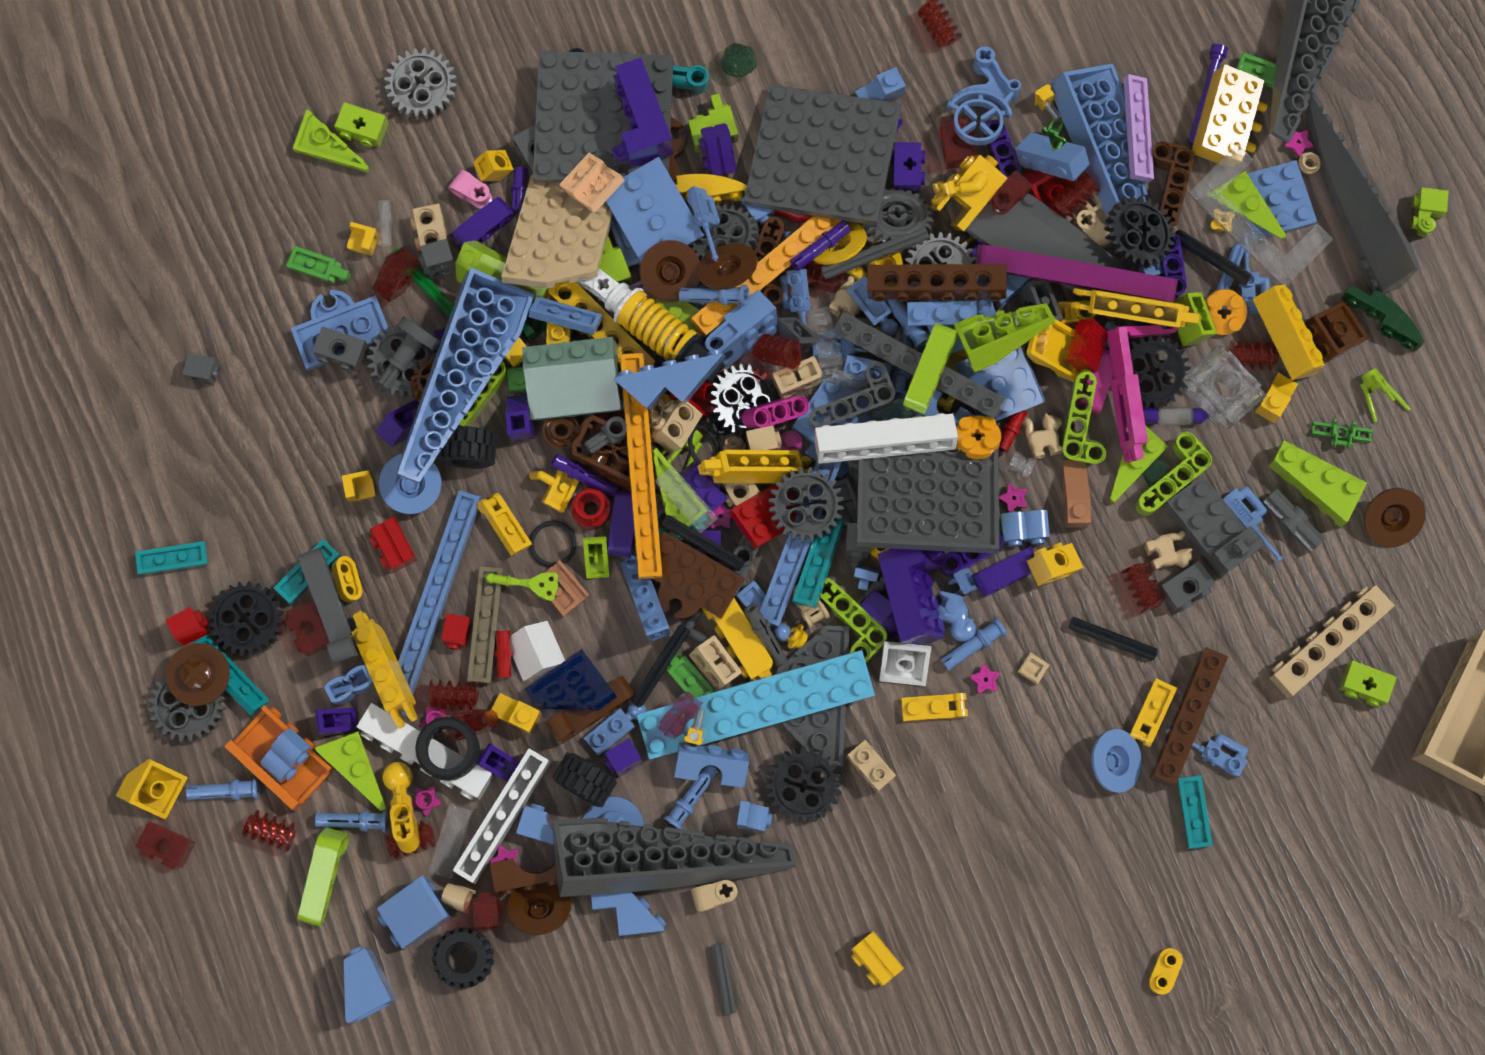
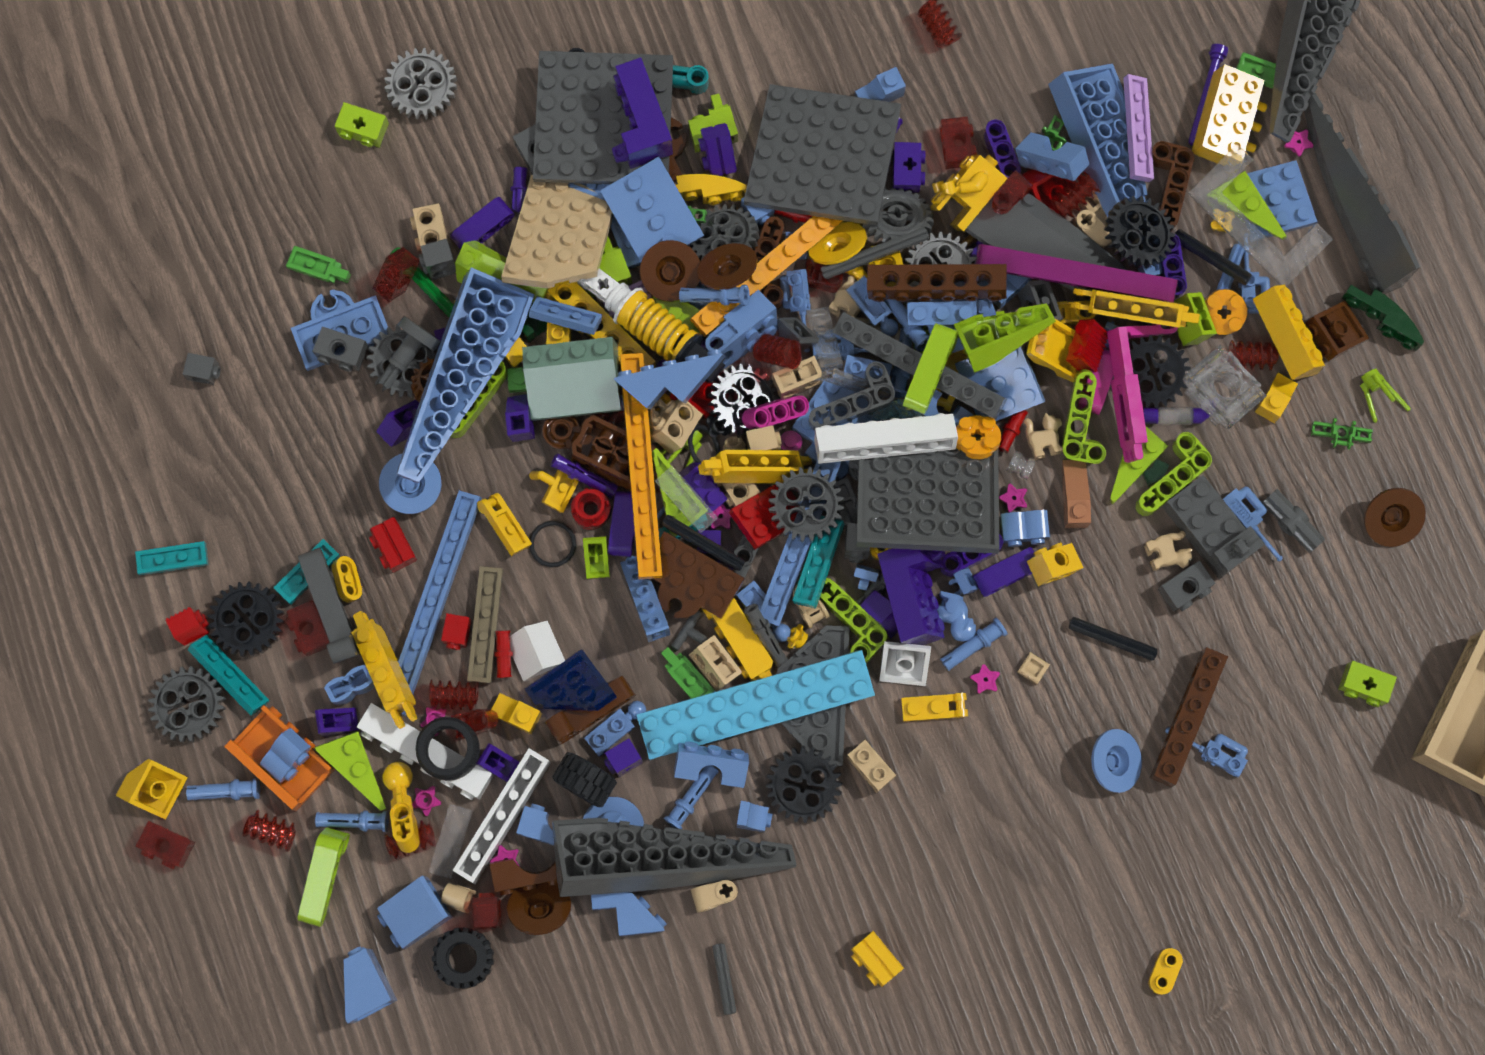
reddish brown hat [166,643,230,706] -> none
lime wing [293,110,370,173] -> none
yellow panel [342,470,376,502] -> none
yellow panel [347,222,379,256] -> none
clear pin [376,200,394,248] -> none
black tyre [437,426,497,469] -> none
bright pink piece [448,169,493,209] -> none
yellow brick [473,150,514,182] -> none
lime piece [485,572,558,601] -> none
nougat plate [539,560,590,617] -> none
light nougat slope [559,153,625,213] -> none
dark grey axle [585,417,627,453] -> none
black axle [631,625,690,707] -> none
clear pink hinge [658,691,703,739] -> none
piece [684,709,705,745] -> none
medium blue piece [687,186,720,260] -> none
clear green hair [721,43,757,77] -> none
dark purple pin [790,221,851,271] -> none
medium blue piece [946,46,1021,145] -> none
yellow piece [1034,84,1061,121] -> none
clear red piece [1120,563,1166,614] -> none
yellow plate [1129,678,1177,748] -> none
teal plate [1177,775,1213,849] -> none
lime wedge [1268,440,1367,528] -> none
tan brick [1269,585,1395,698] -> none
tan plate [1298,152,1321,174] -> none
lime brick [1410,187,1449,237] -> none

